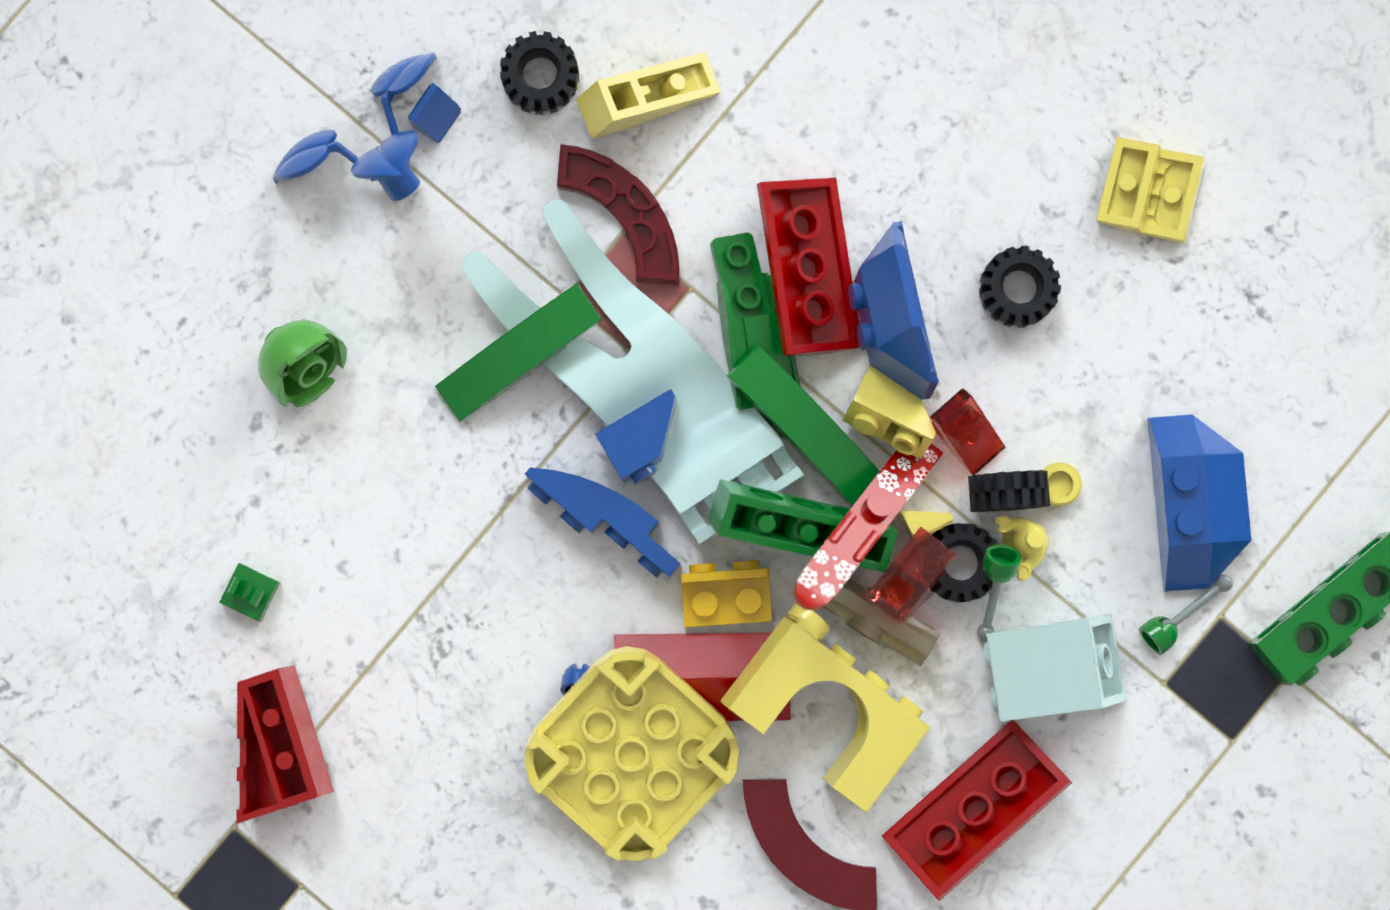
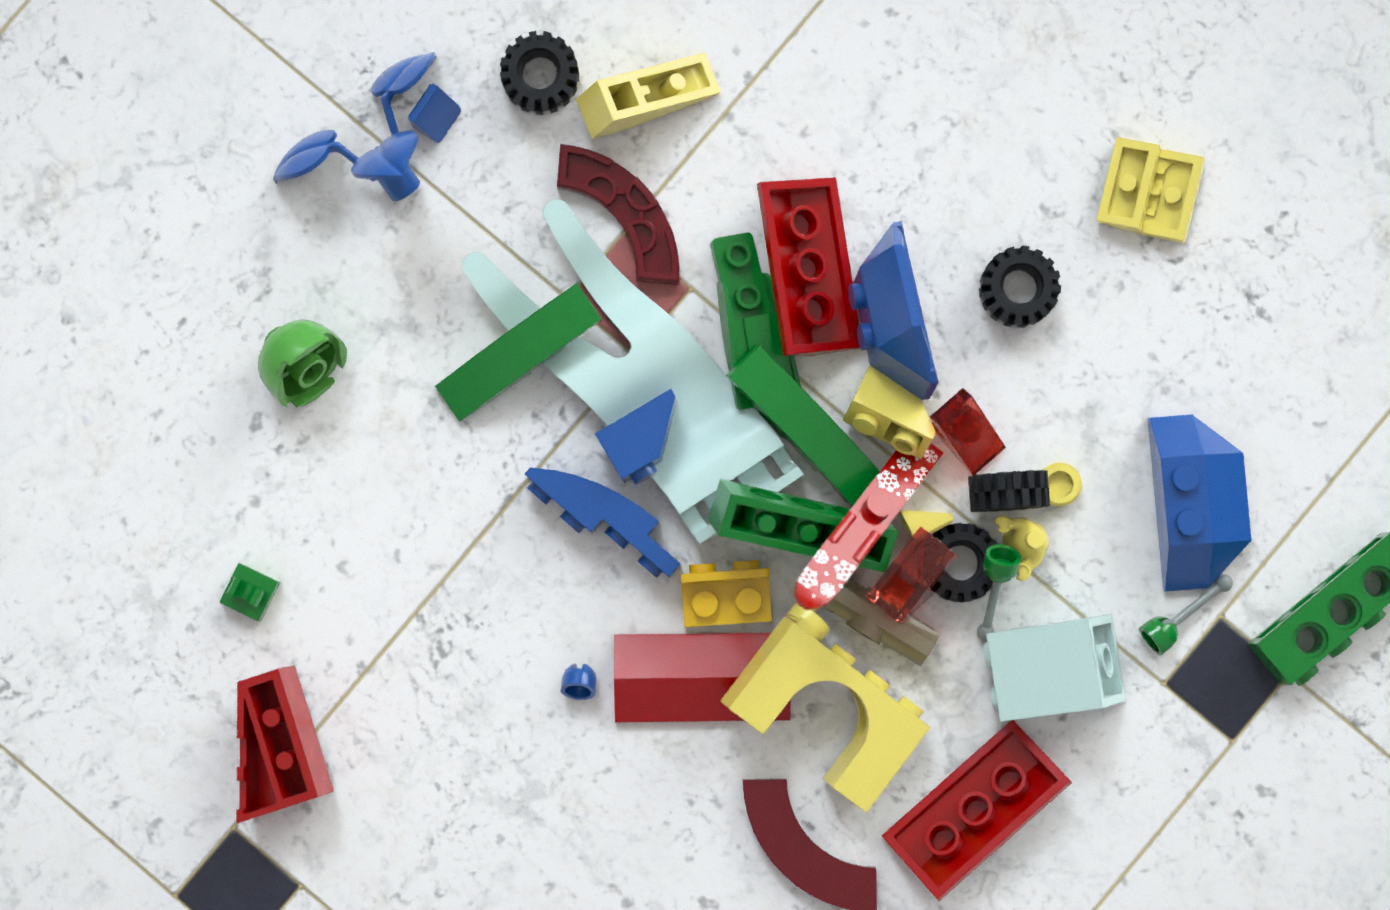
light yellow tile [524,646,739,862] -> none

